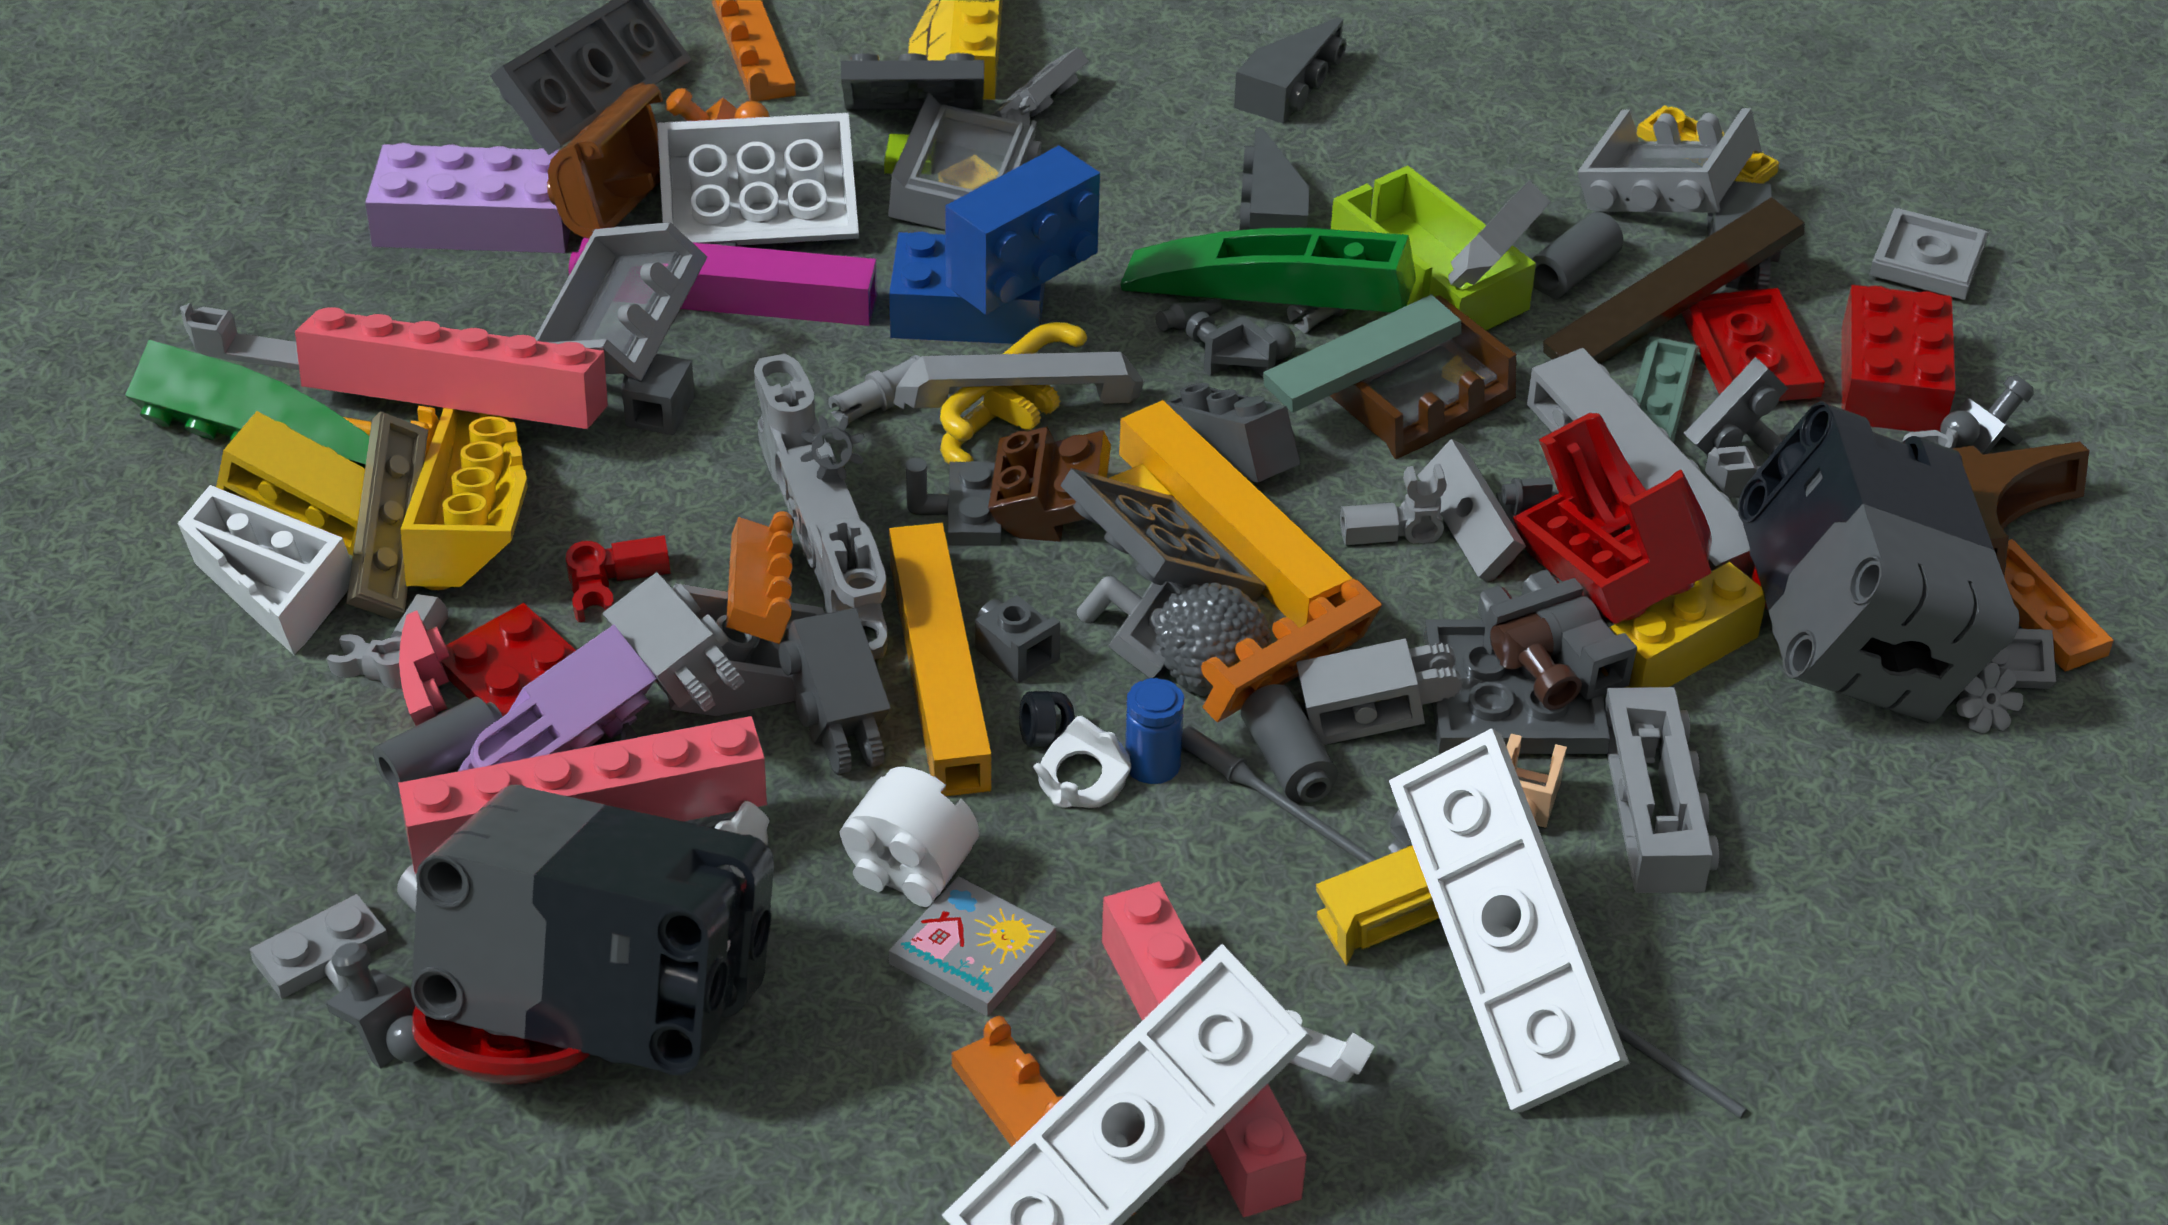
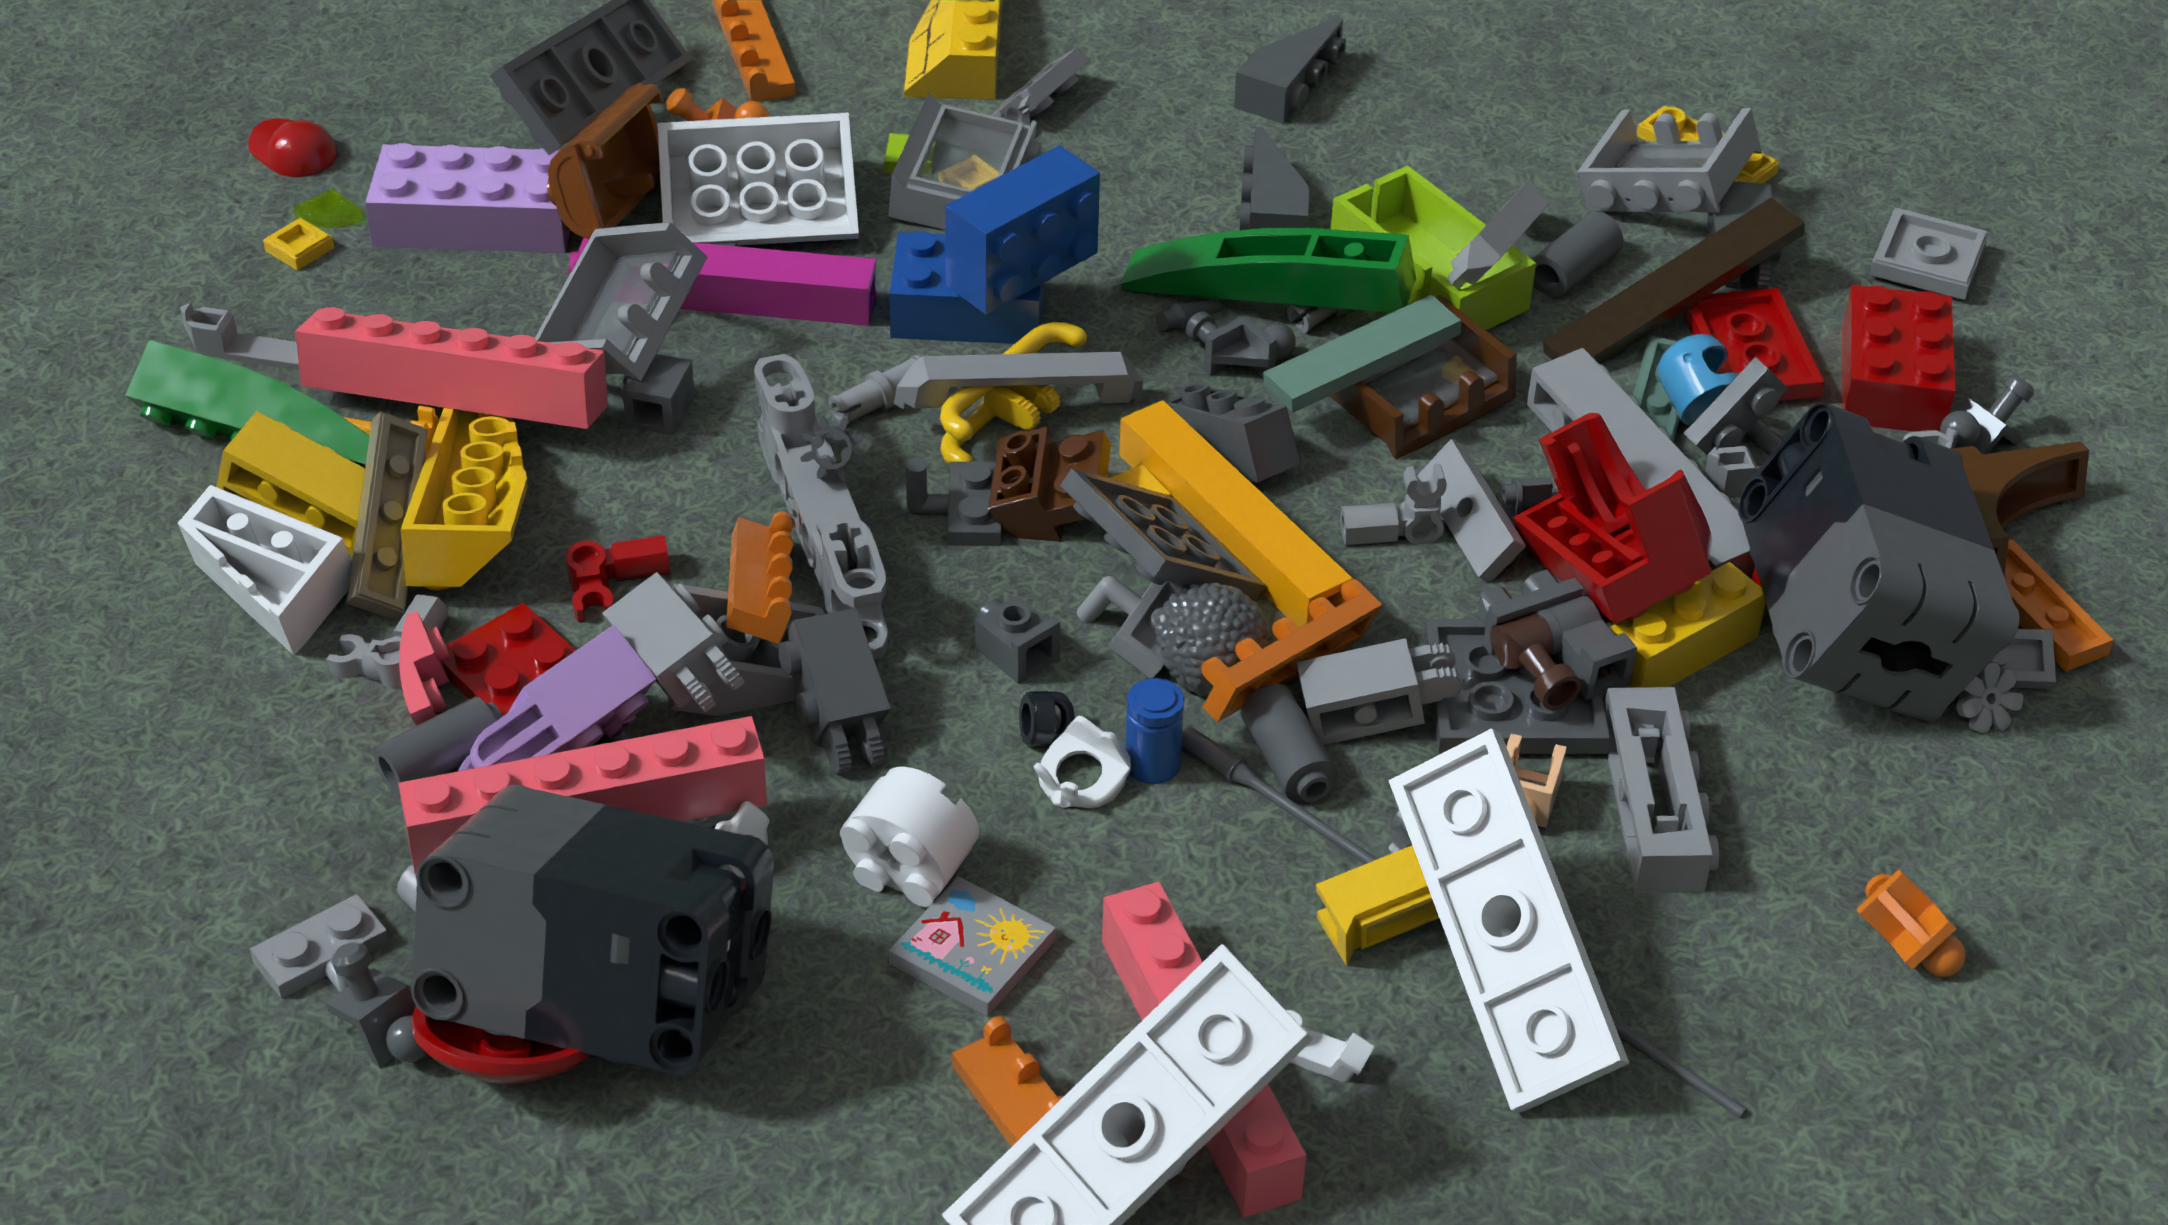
dark grey plate [841,53,984,110] -> none
light orange brick [889,523,991,796] -> none
none -> red cap [248,118,337,178]
none -> yellow tile [263,218,334,271]
none -> clear neon green tile [293,188,363,228]
none -> dark azure helmet [1658,334,1739,425]
none -> orange piece [1856,869,1966,978]

